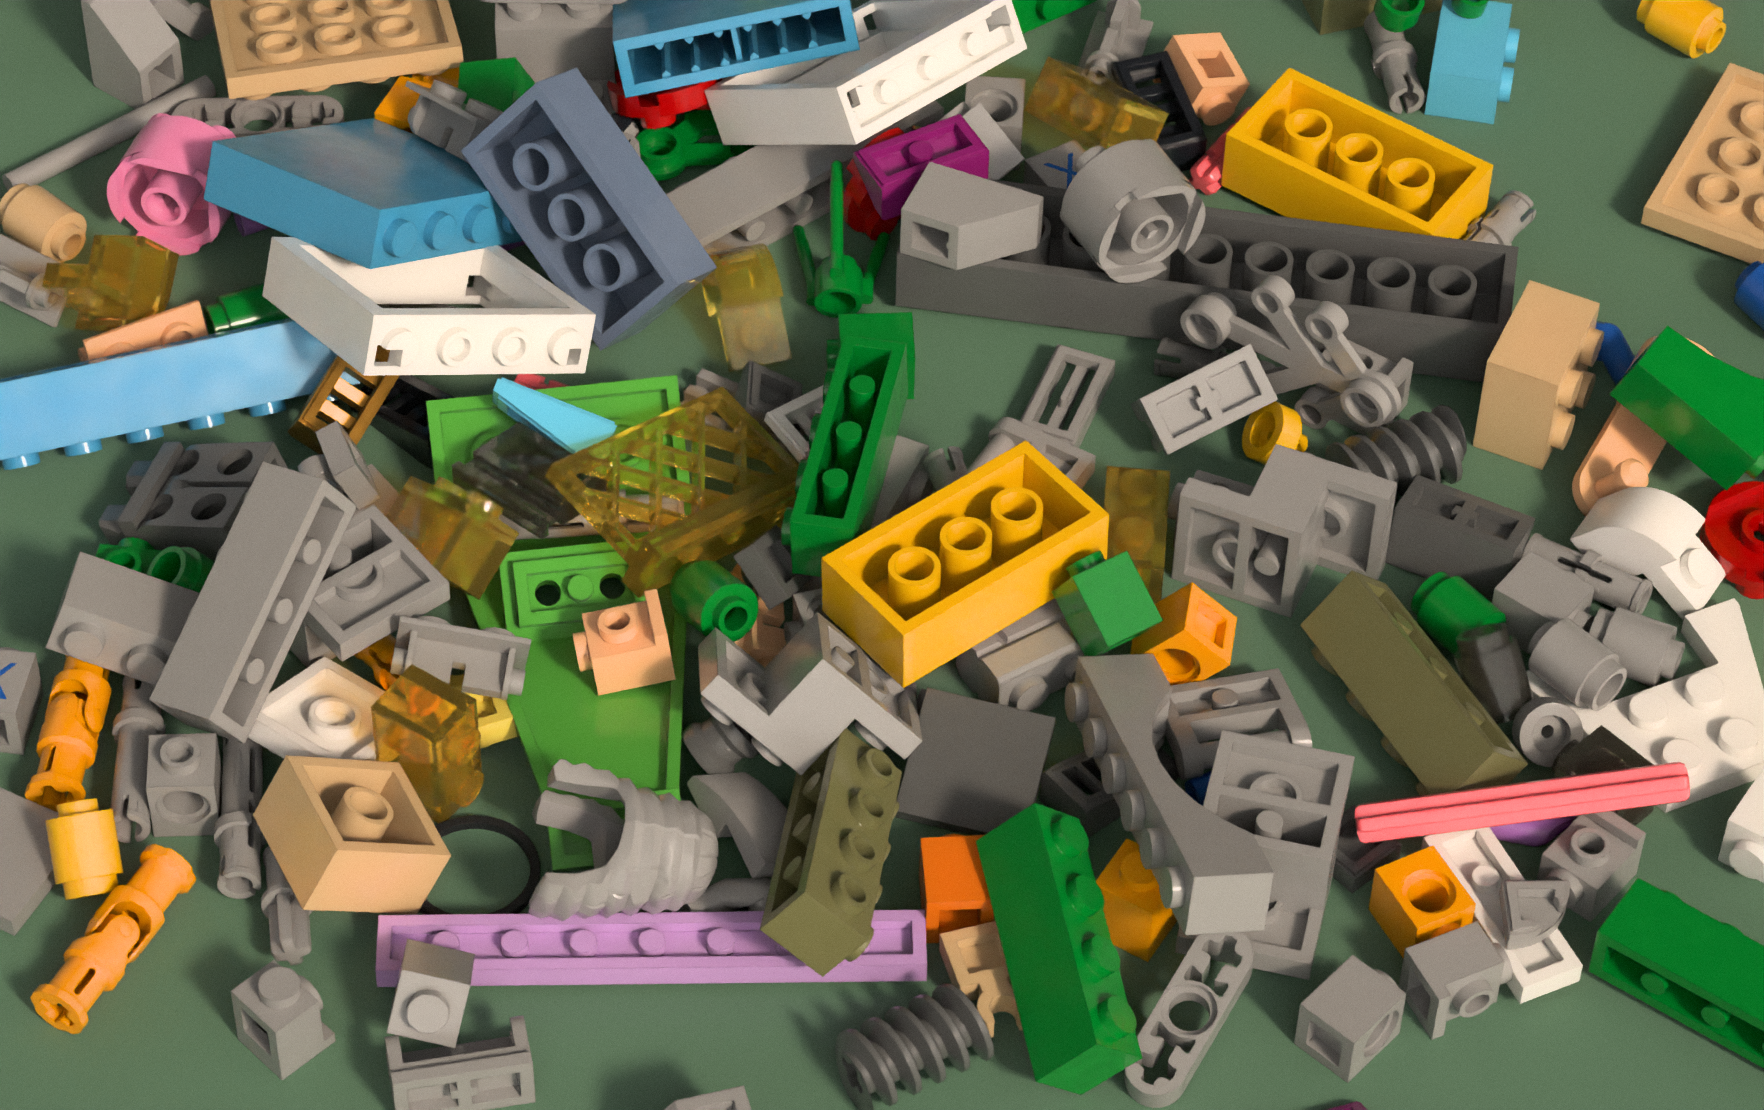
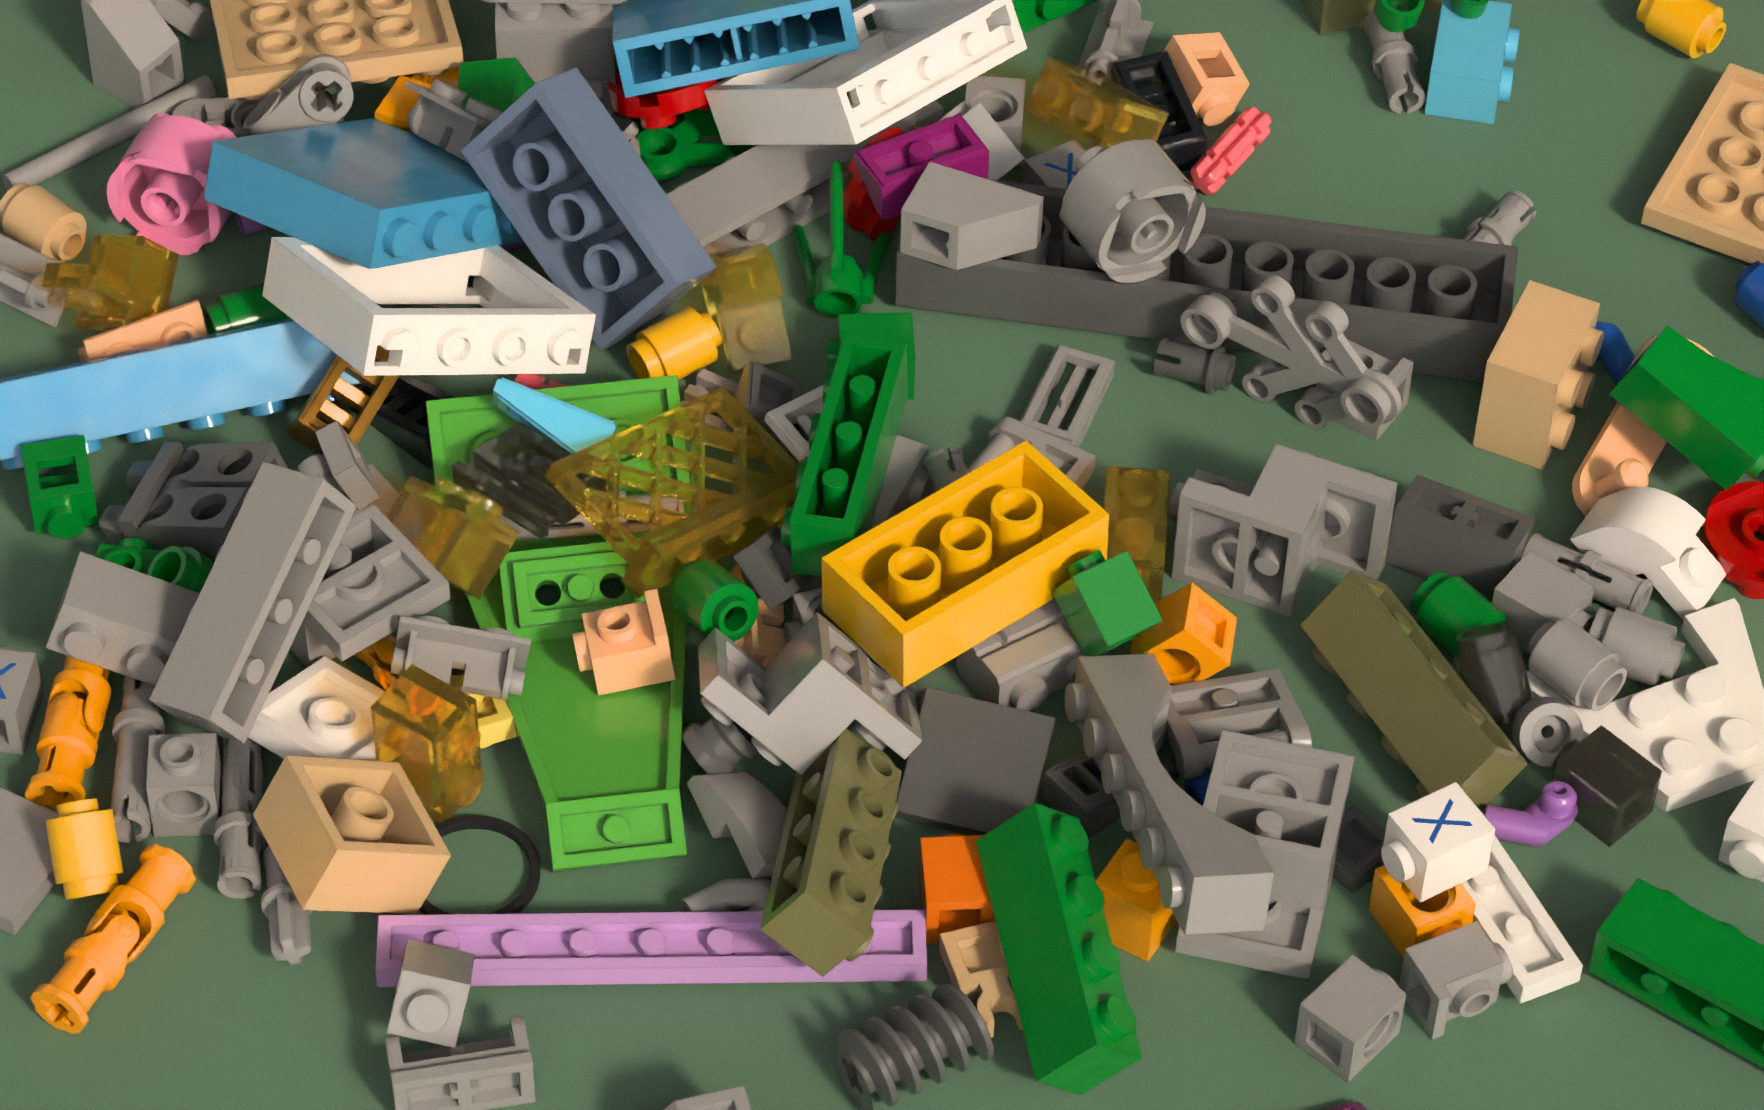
light grey brick [231,960,336,1080] -> none
light grey hair [529,759,718,921] -> none
light grey beam [1124,932,1254,1108] -> none
light grey hinge [1130,344,1278,455] -> none
yellow brick [1221,67,1493,240] -> none
yellow tile [1242,401,1308,465] -> none
dark grey piece [1325,404,1467,504] -> none
coral axle [1354,762,1690,844] -> none
light grey tile [1499,880,1570,950] -> none
light grey brick [1537,811,1646,922] -> none
none -> green brick [21,435,99,539]
none -> light grey piece [243,54,354,135]
none -> yellow brick [626,307,722,381]
none -> white brick [1381,782,1495,903]

